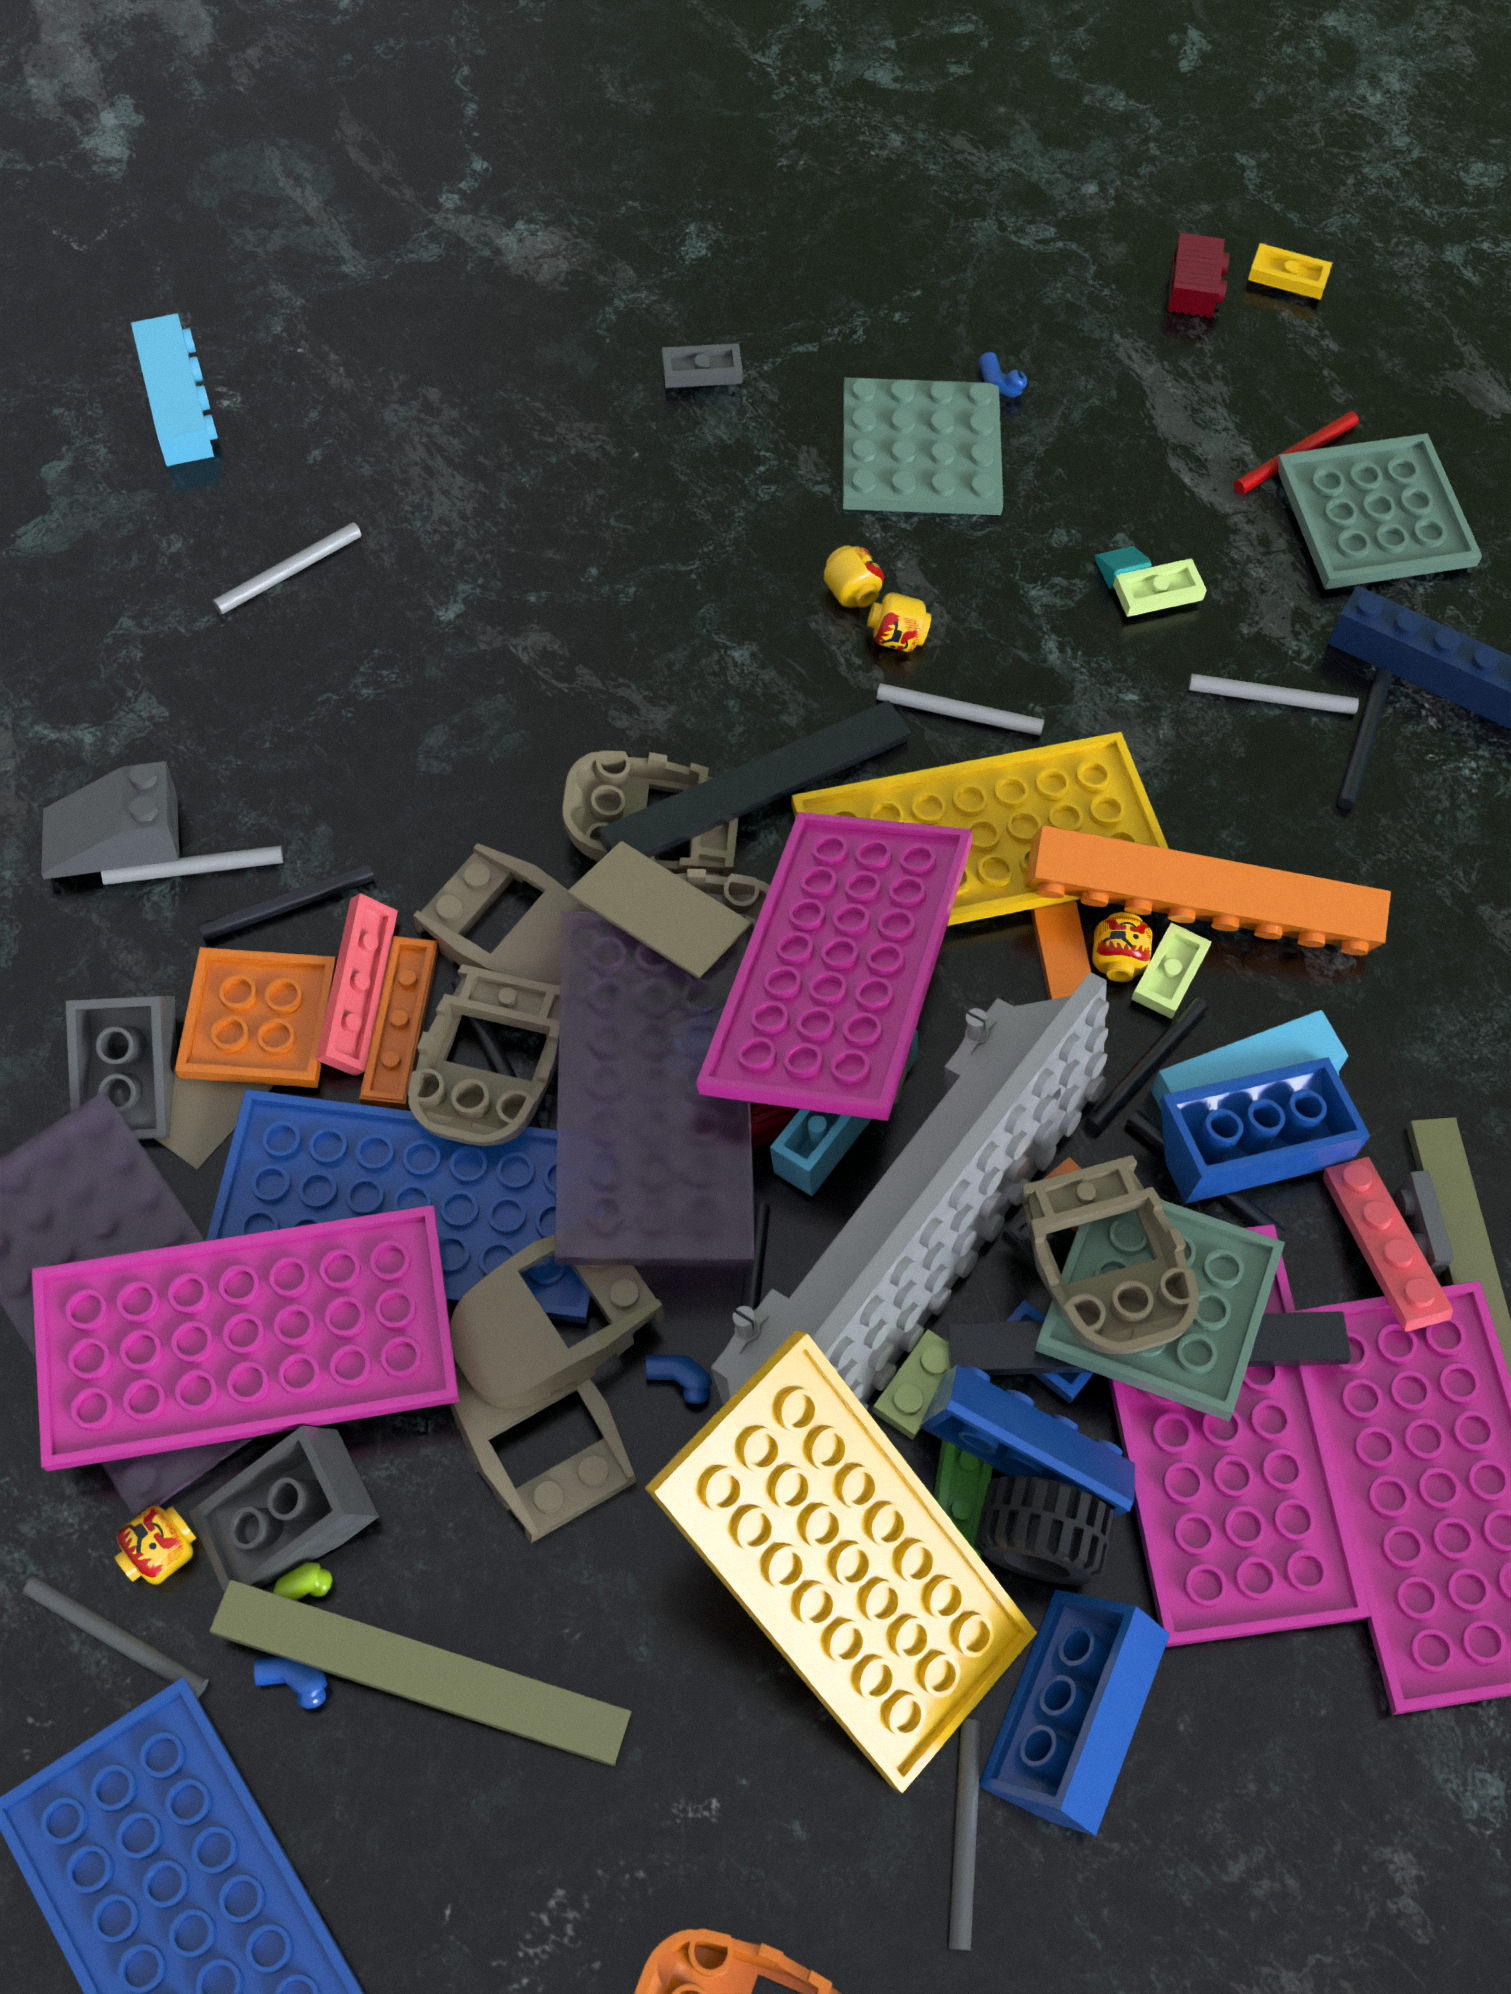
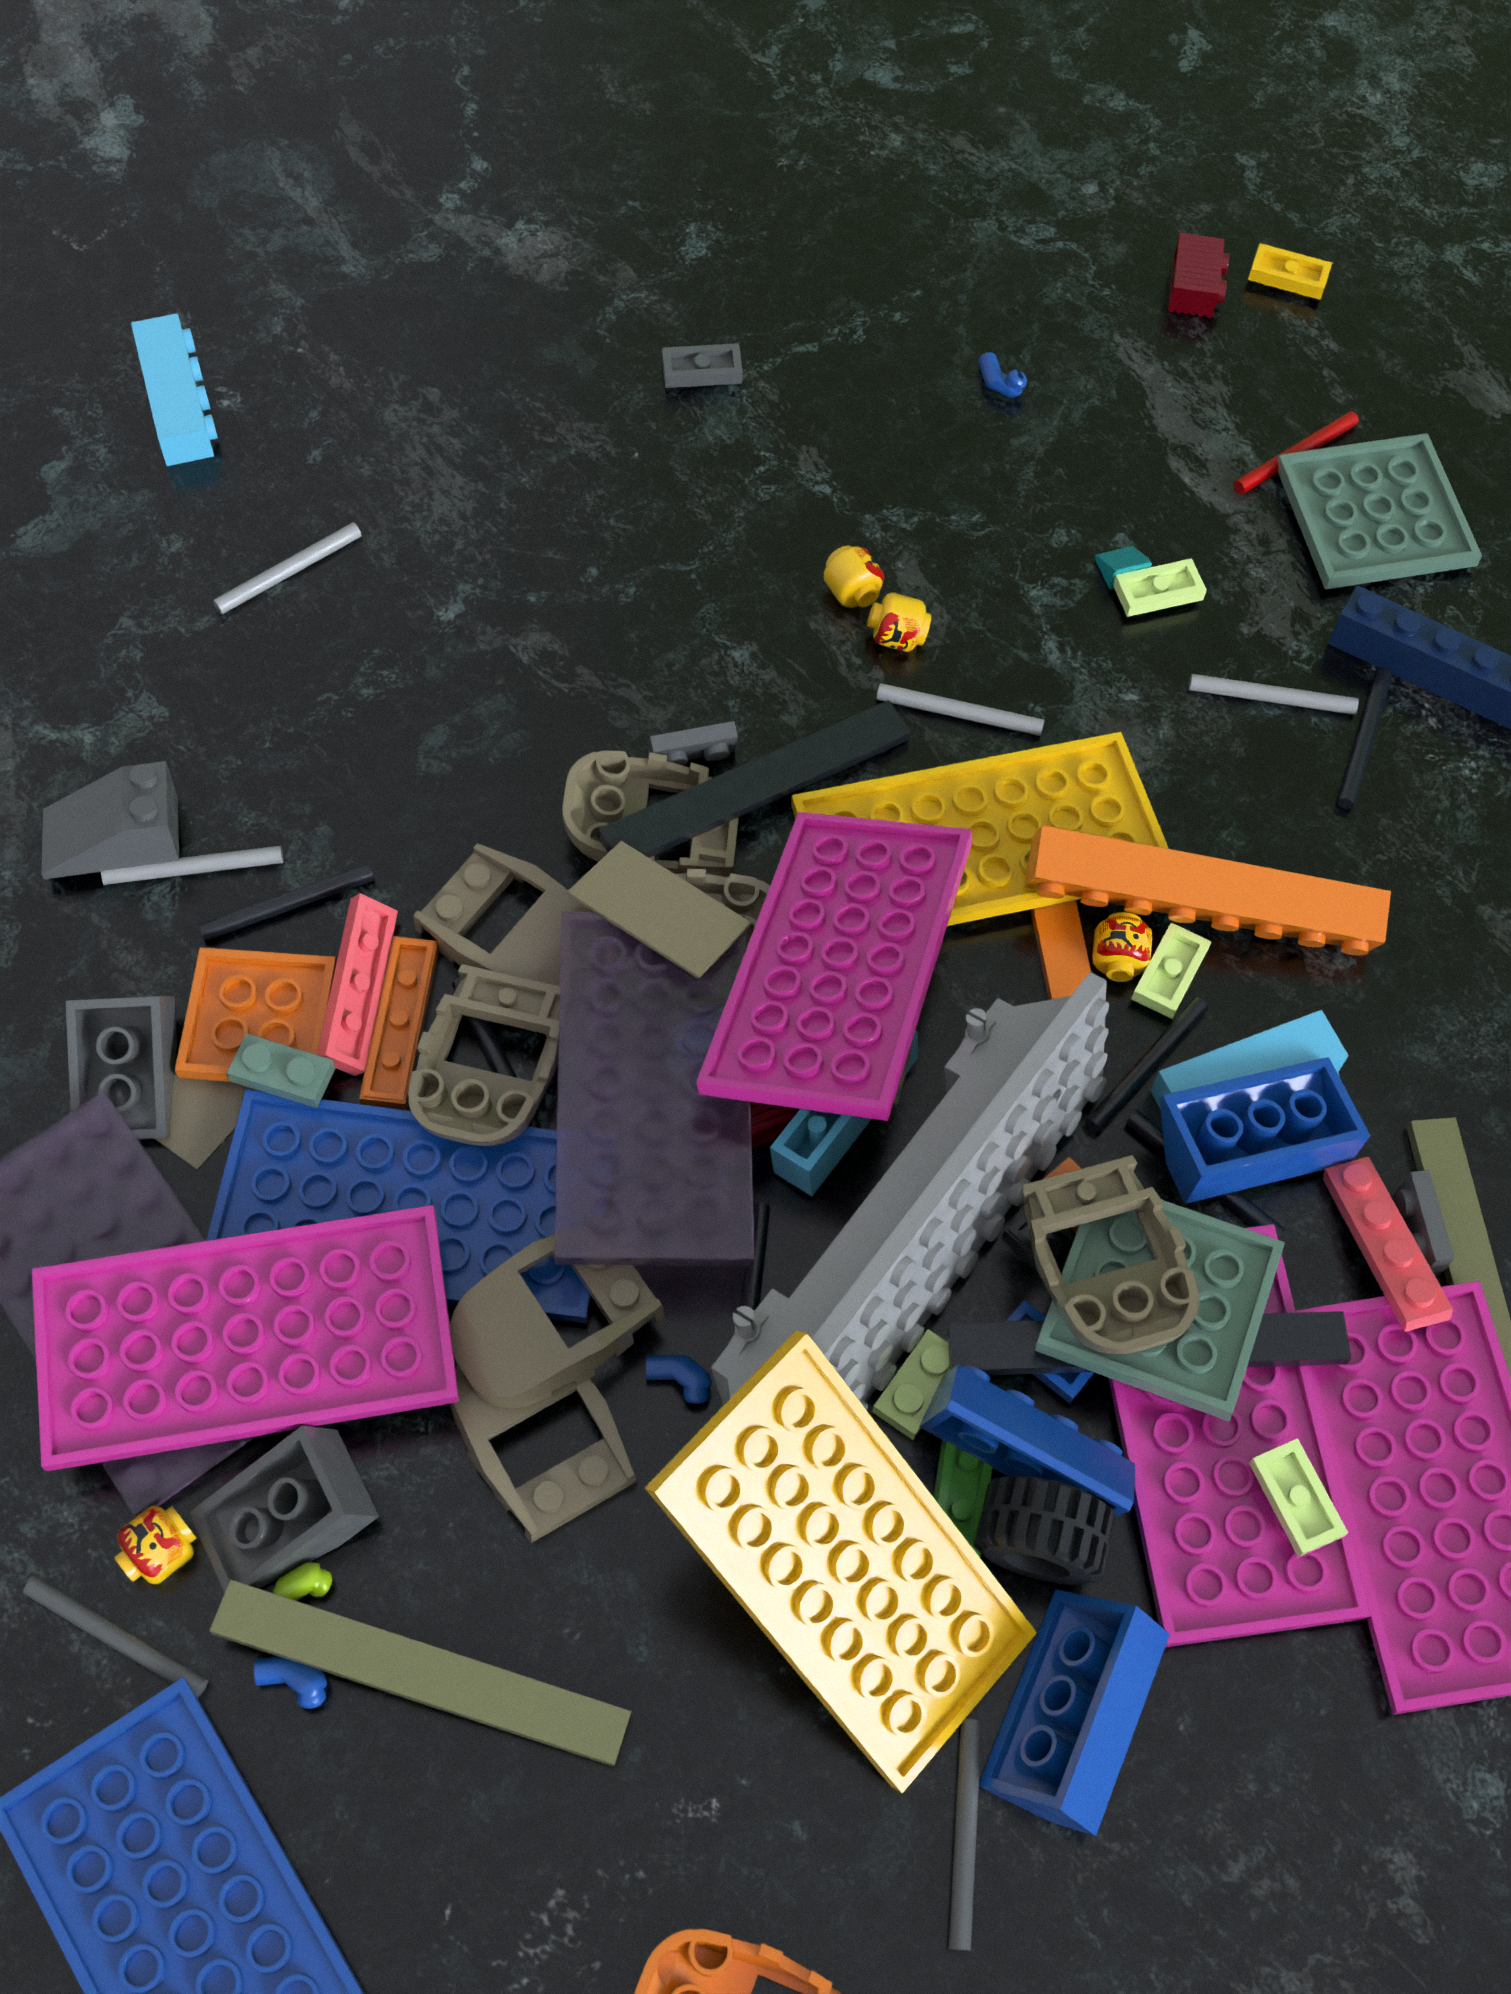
sand green plate [843,377,1003,515] -> none
none -> sand green plate [227,1033,335,1108]
none -> dark grey plate [648,721,738,766]
none -> yellowish green plate [1249,1438,1348,1557]

